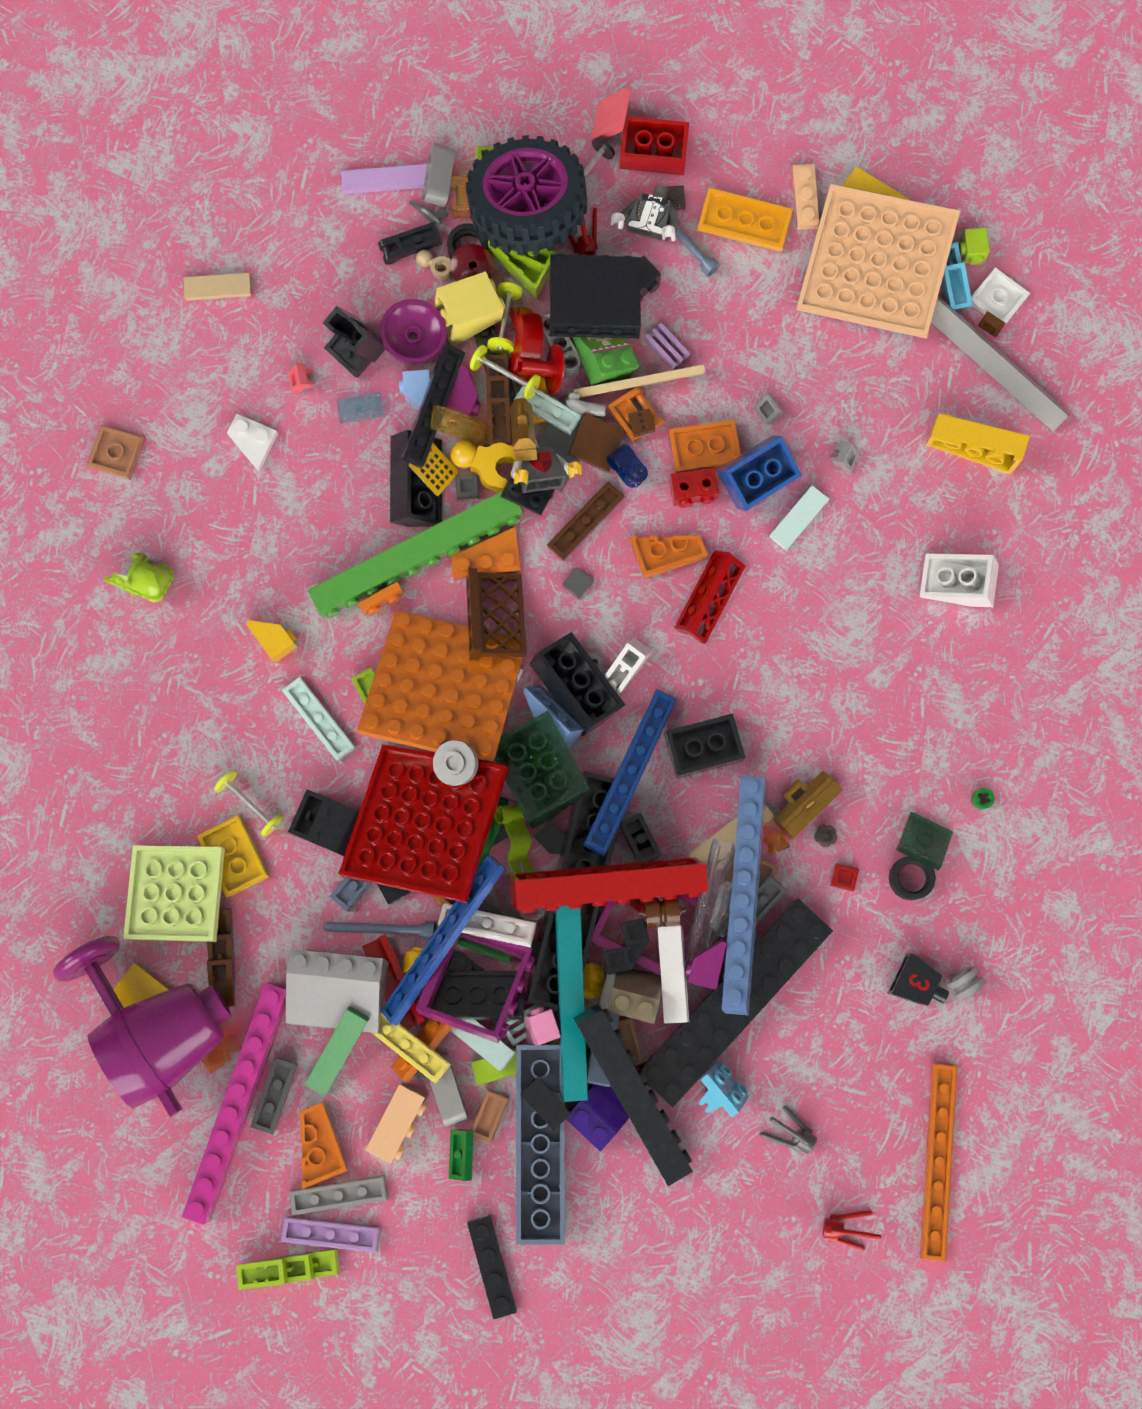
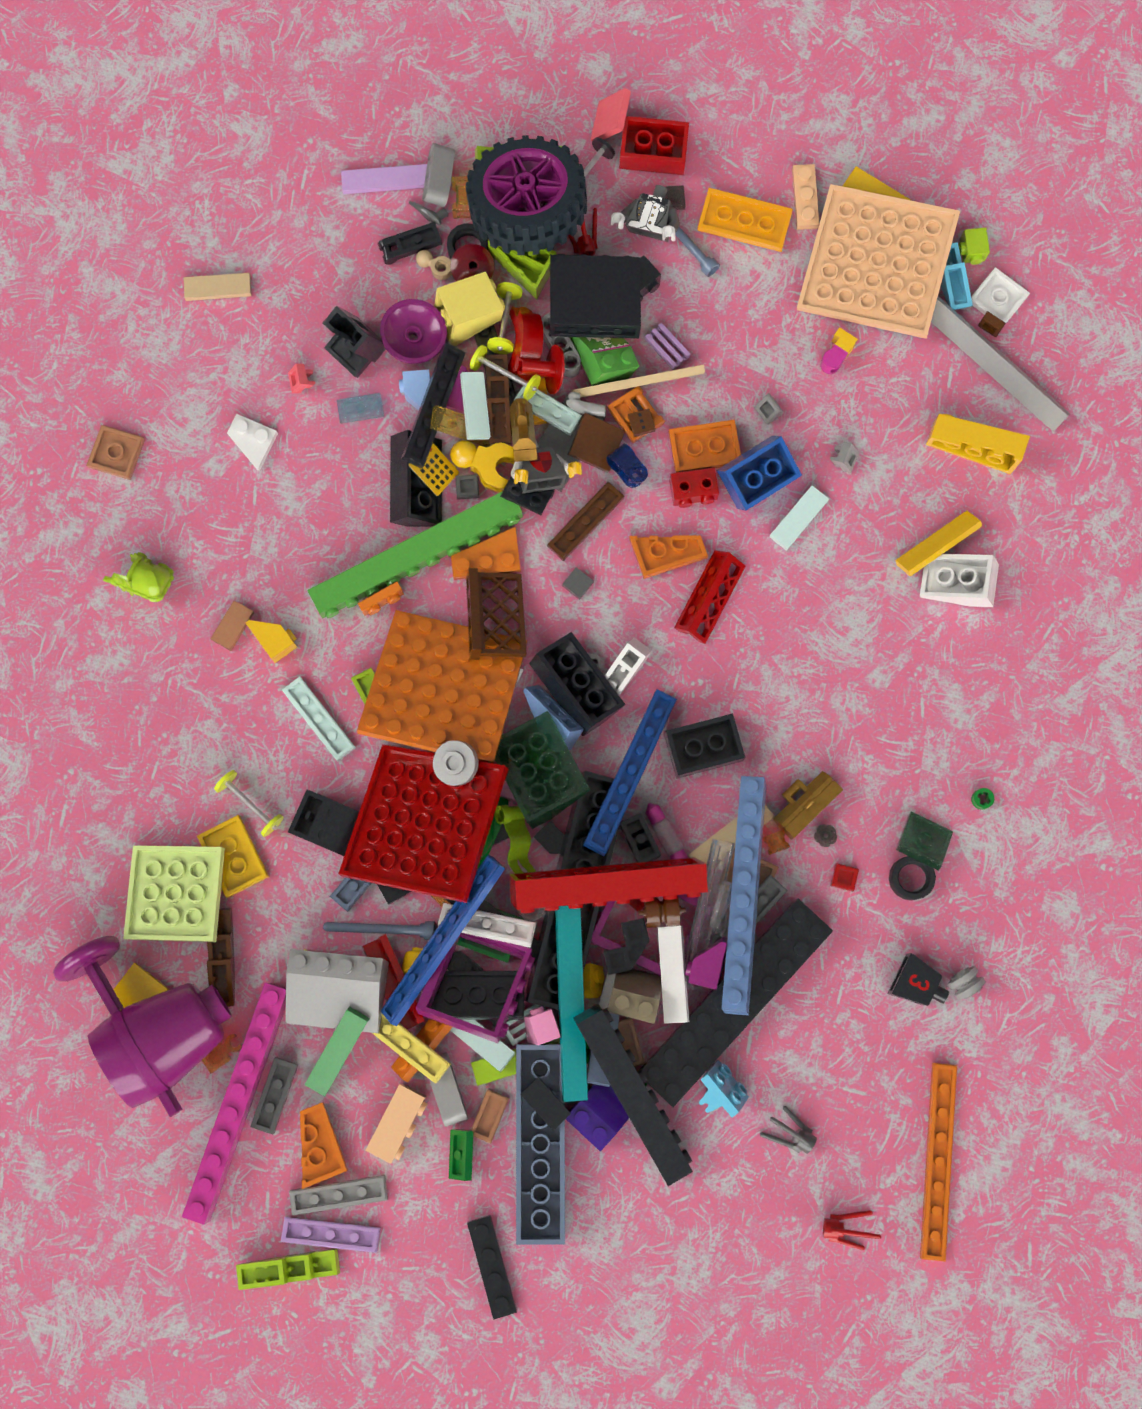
none -> nougat tile [210,601,254,651]
none -> light aqua tile [460,372,491,440]
none -> clear piece [645,803,688,859]
none -> leg [820,327,858,374]
none -> yellow tile [895,510,982,576]

